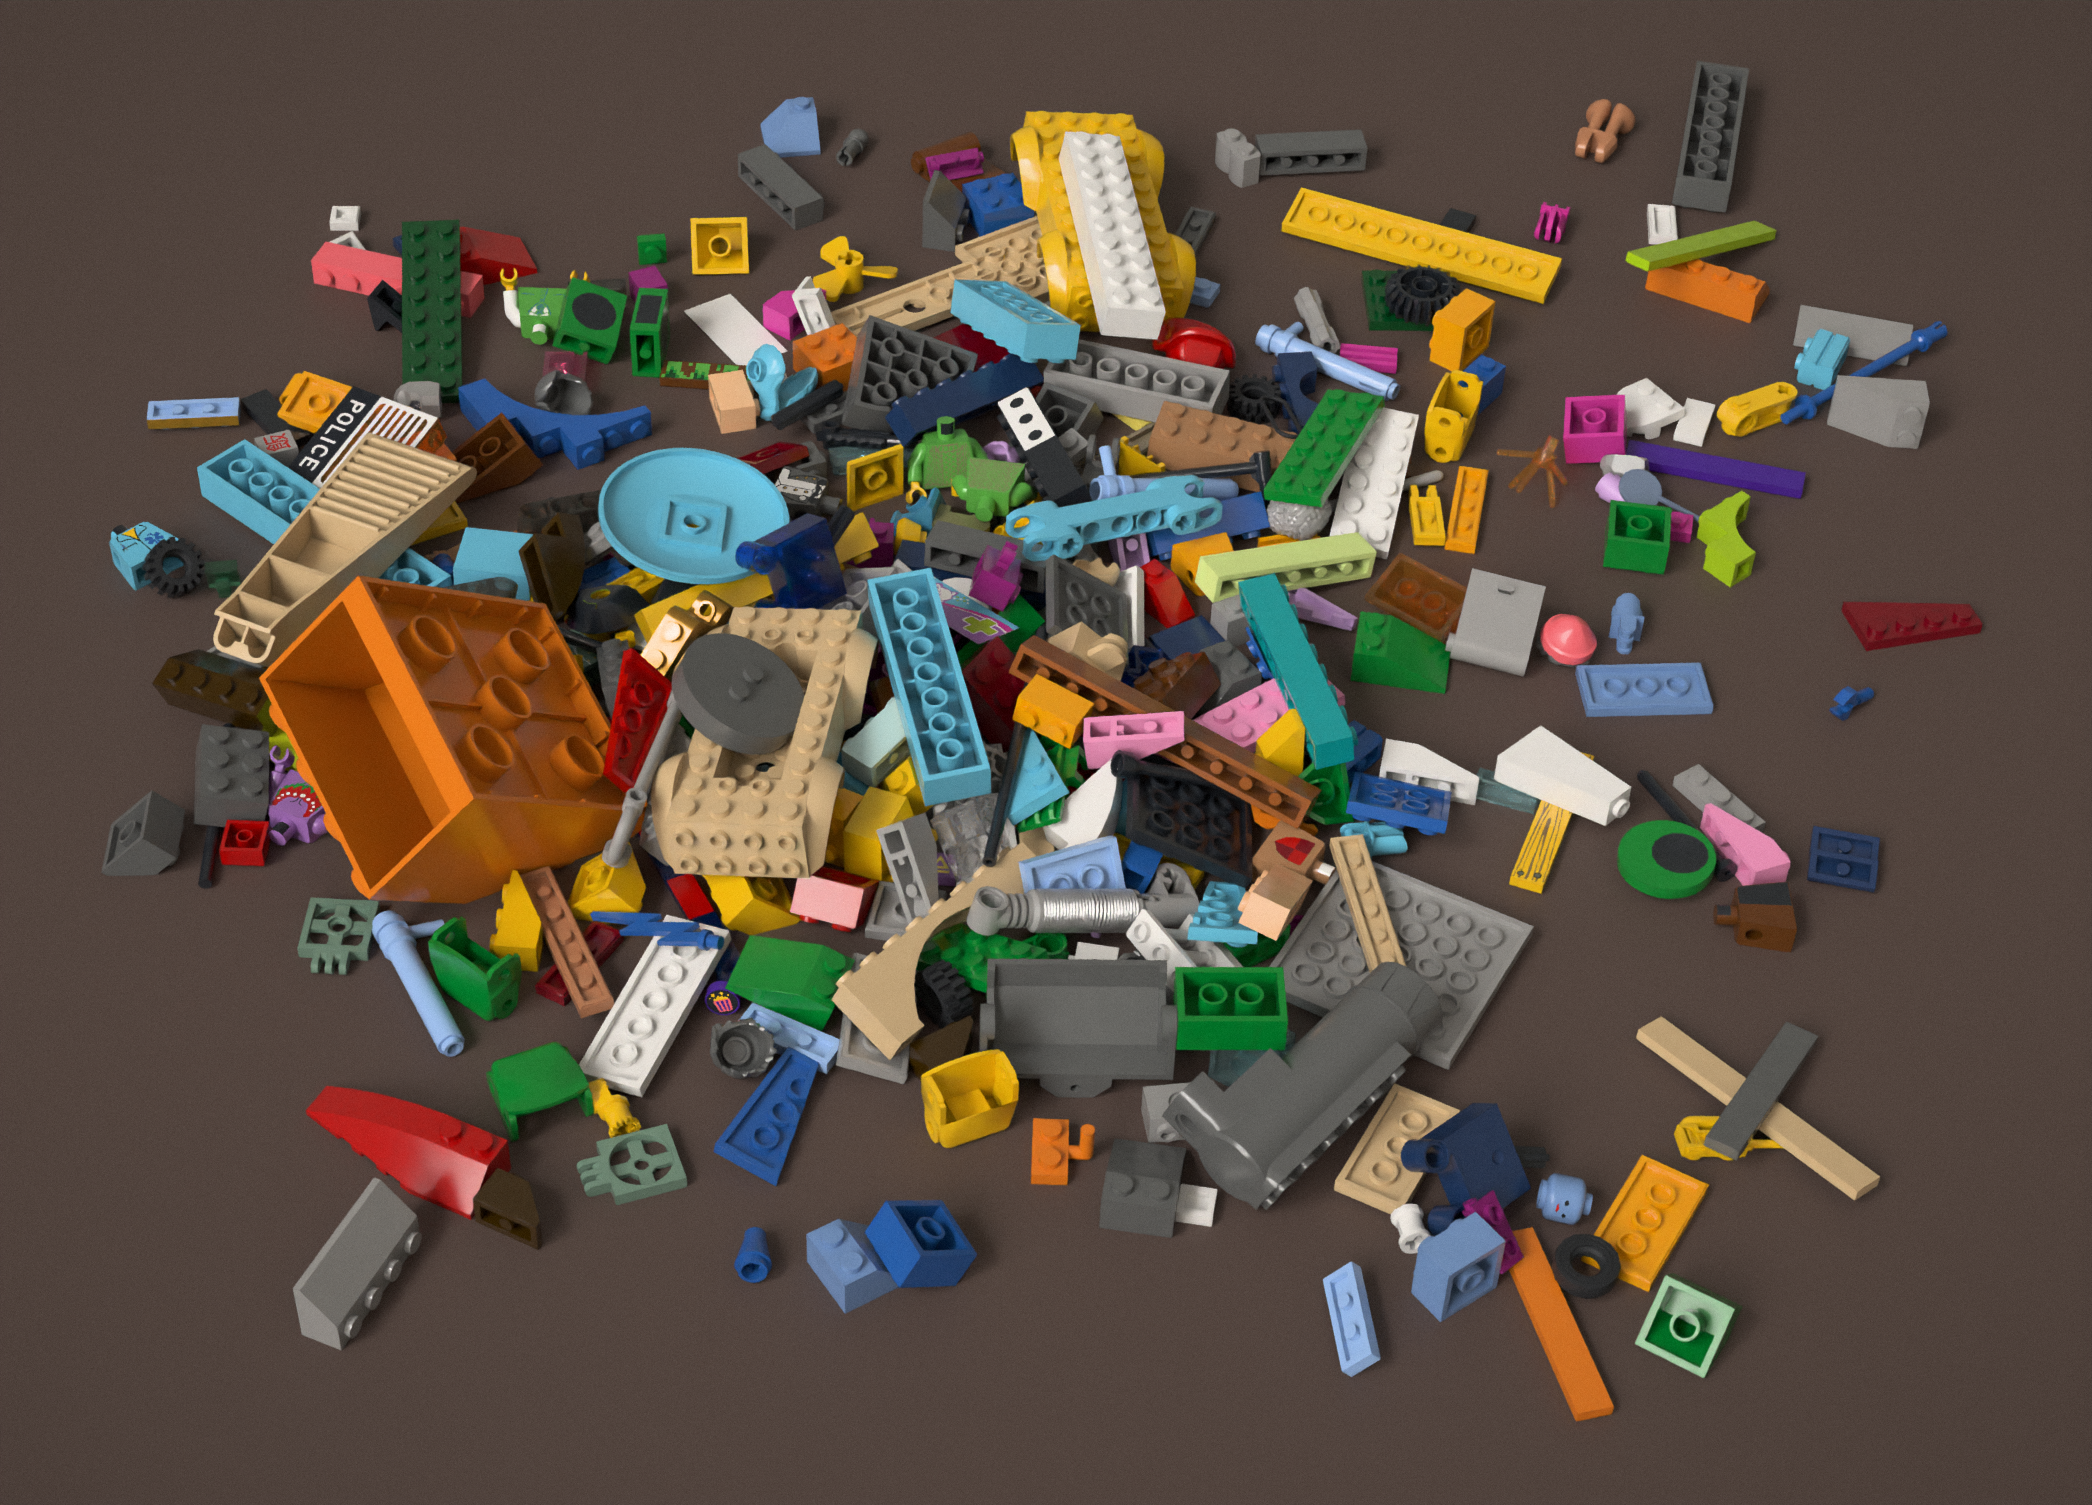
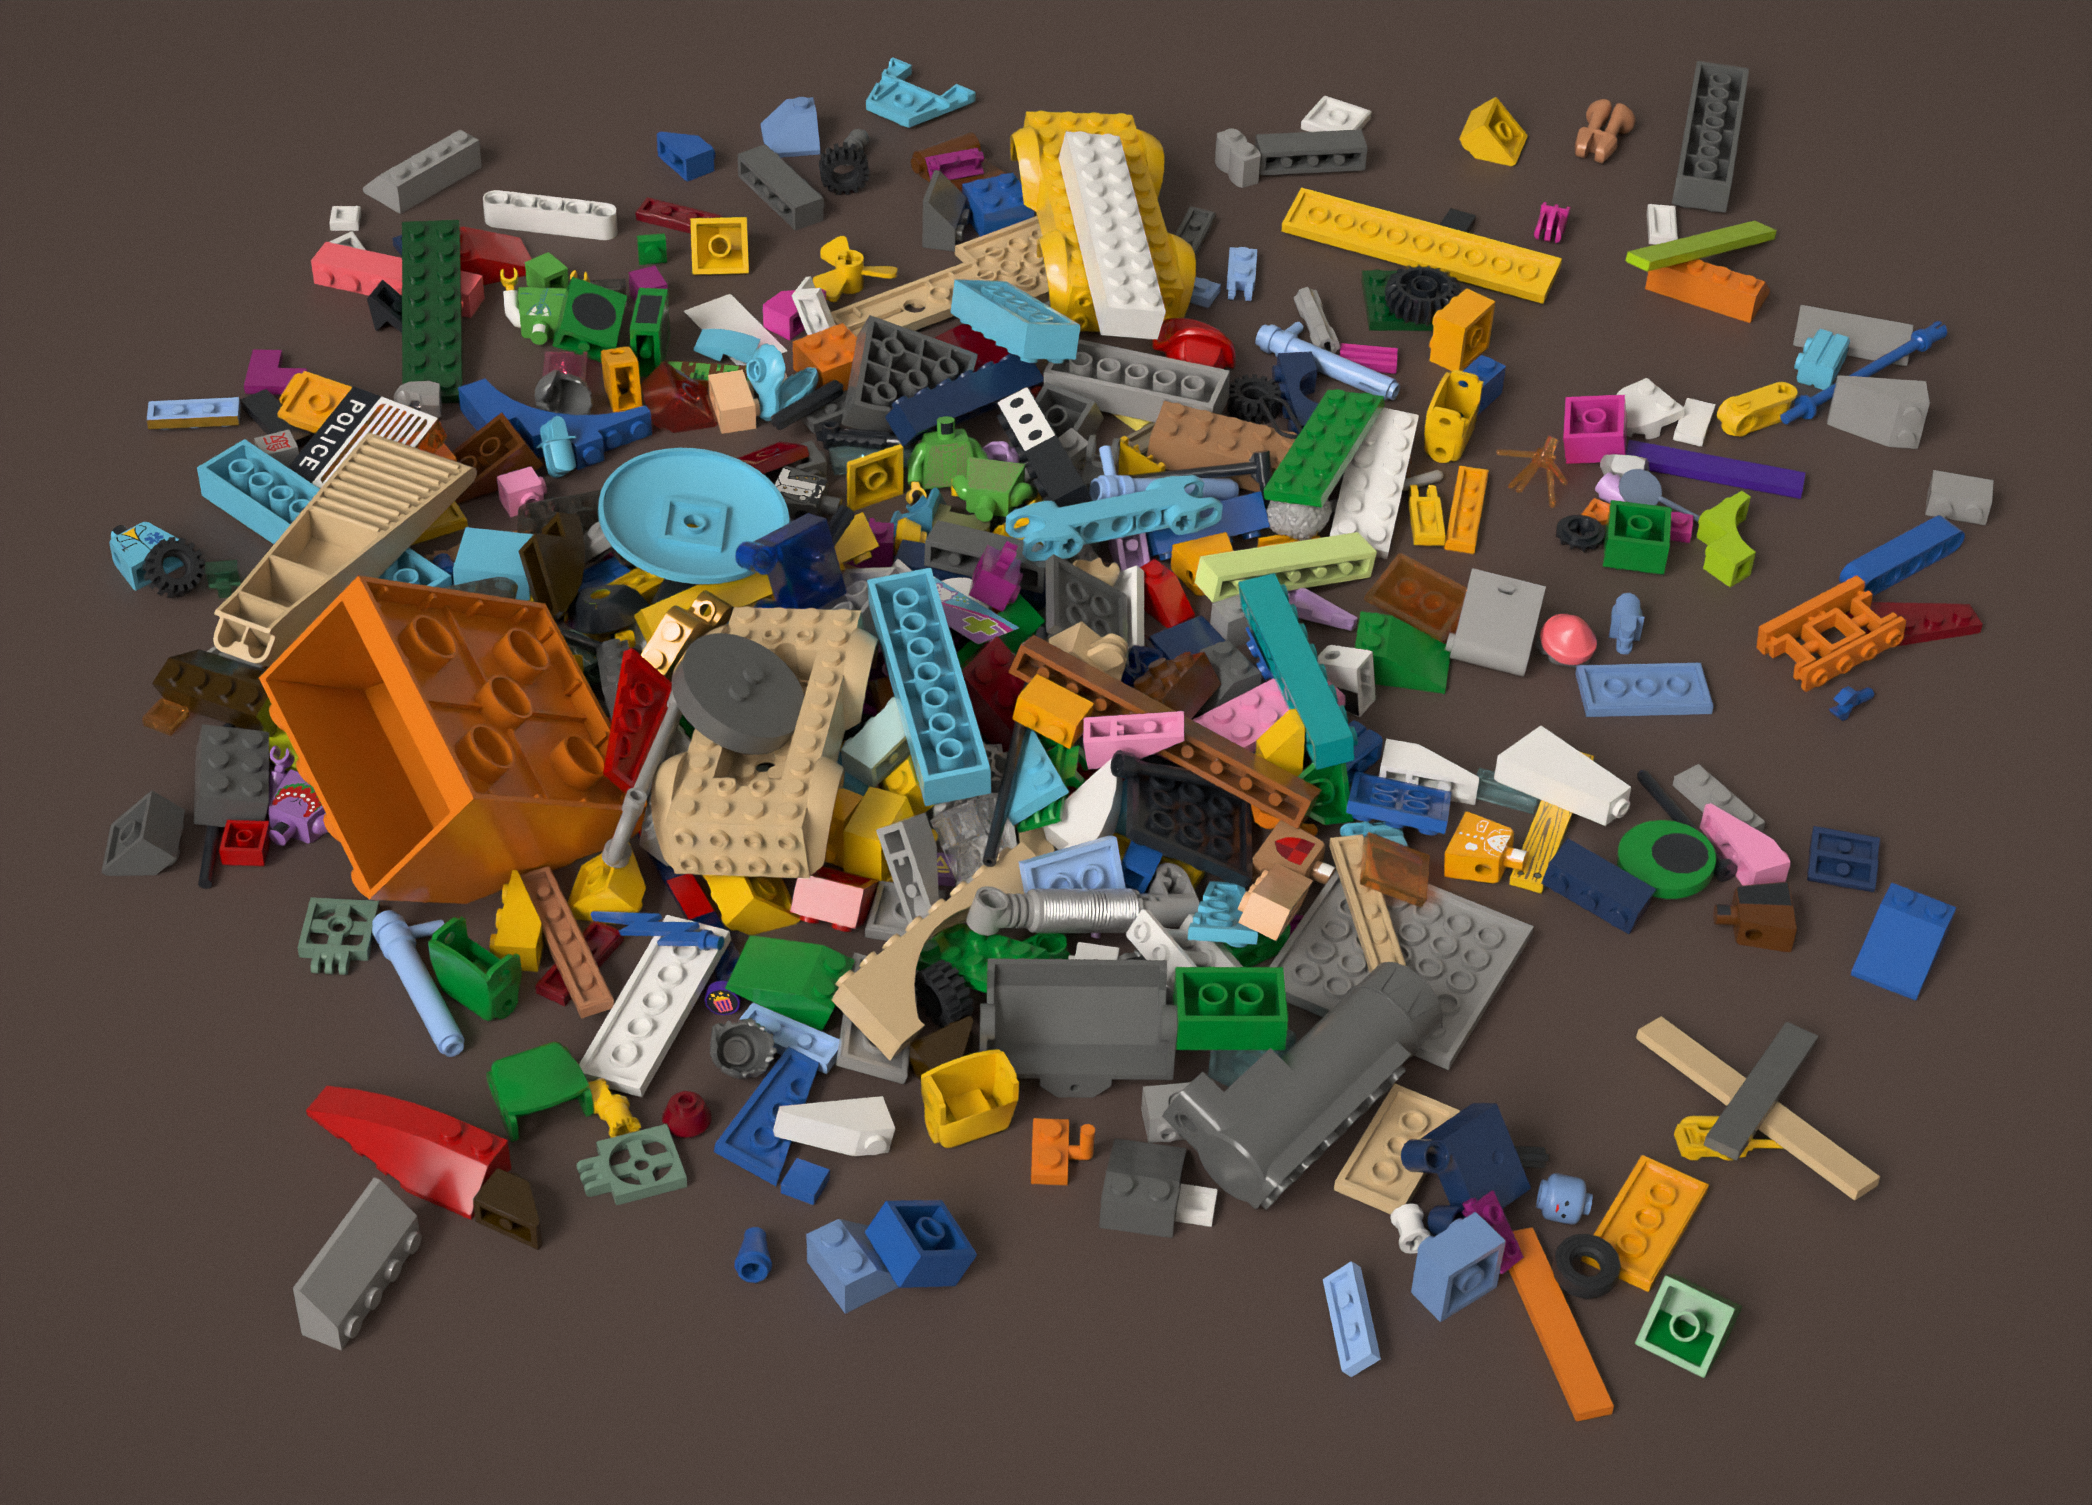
none -> clear orange tile [142,698,190,736]
none -> magenta tile [244,349,307,395]
none -> light grey slope [363,130,482,214]
none -> white beam [483,190,618,240]
none -> bright pink brick [497,466,547,517]
none -> bright green brick [525,252,569,289]
none -> medium azure arm [536,416,576,478]
none -> light orange torso [601,347,642,413]
none -> dark red tile [635,197,723,234]
none -> clear red slope [640,361,718,433]
none -> blue slope [657,132,716,182]
none -> dark red cone [662,1091,712,1138]
none -> medium azure slope [693,329,761,363]
none -> white slope [773,1096,895,1156]
none -> blue tile [781,1158,830,1205]
none -> black tyre [819,142,870,195]
none -> medium azure wing [866,57,976,128]
none -> light blue hinge [1226,247,1257,301]
none -> white tile [1301,96,1372,132]
none -> white torso [1318,645,1376,717]
none -> clear orange tile [1360,832,1430,907]
none -> light orange torso [1444,812,1529,883]
none -> yellow slope [1459,97,1528,166]
none -> dark blue brick [1541,838,1656,934]
none -> black gear [1556,515,1605,552]
none -> orange tile [1581,498,1610,525]
none -> orange fence [1756,575,1906,692]
none -> blue beam [1839,515,1965,597]
none -> blue slope [1851,883,1957,1001]
none -> light grey brick [1925,470,1994,525]

